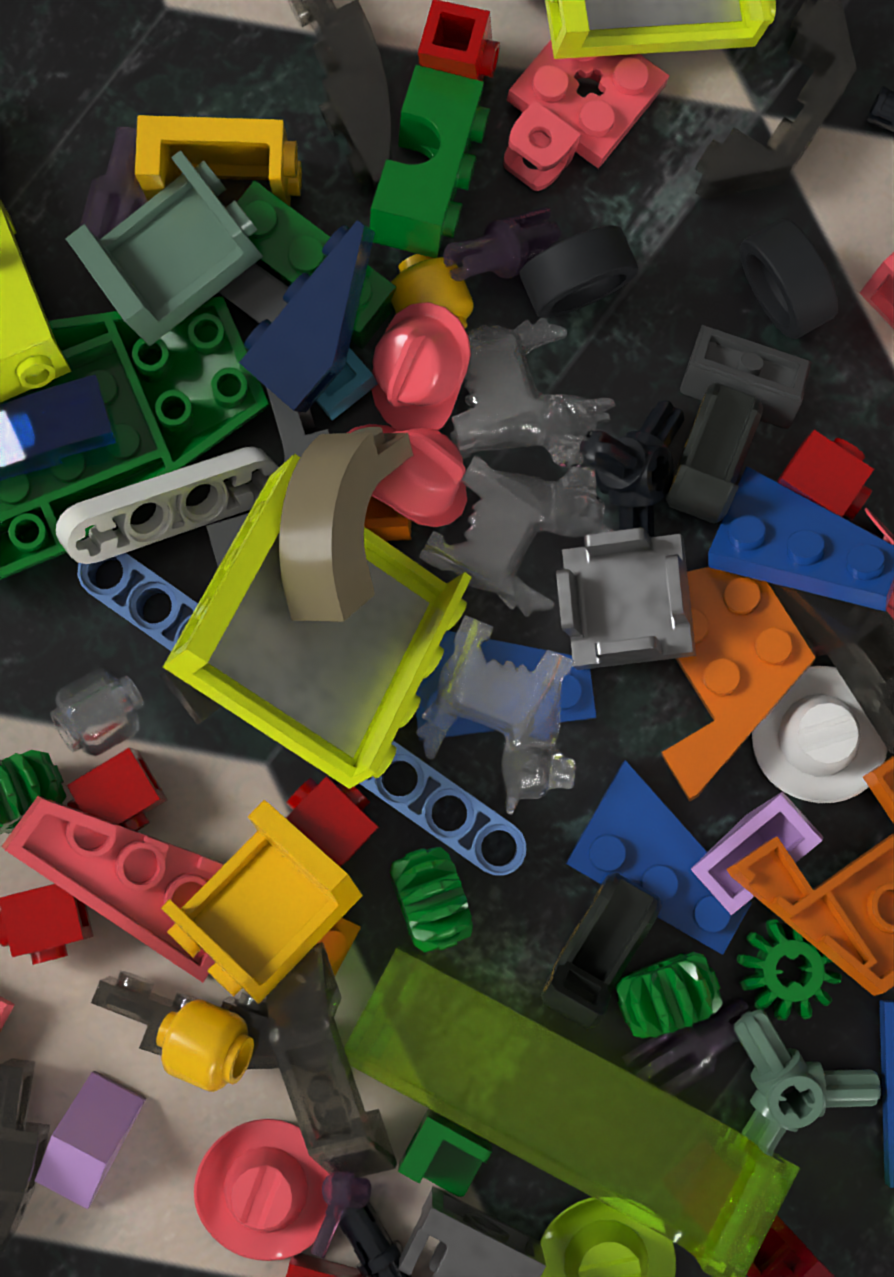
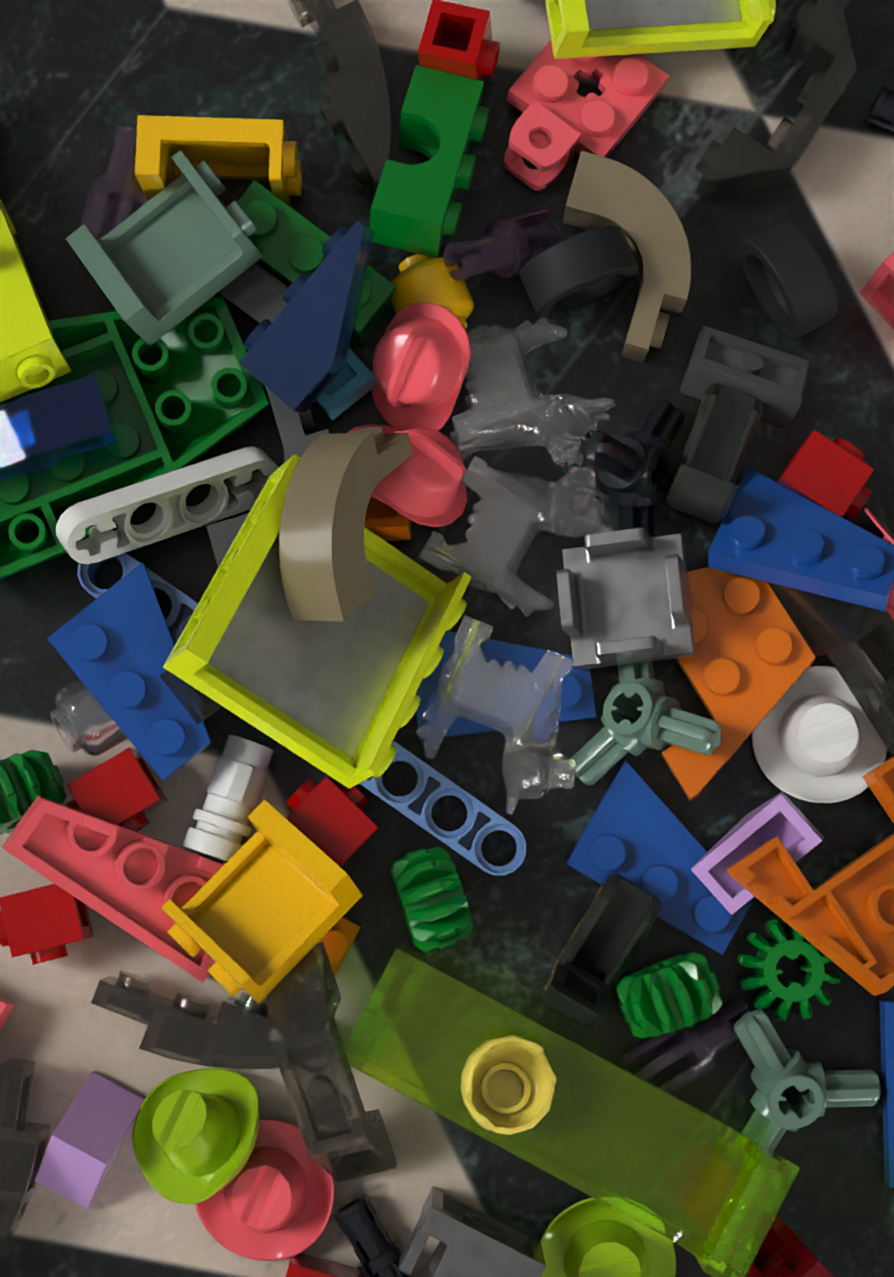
yellow head [156,999,254,1092] -> none
clear purple hand [310,1171,372,1259] -> none
green panel [398,1109,492,1197] -> none
none -> blue wing [47,562,212,781]
none -> lime hat [132,1068,259,1205]
none -> white axle [183,735,274,862]
none -> light yellow hair [460,1035,557,1135]
none -> dark tan arch [562,151,691,363]
none -> sand green bush [570,661,722,786]

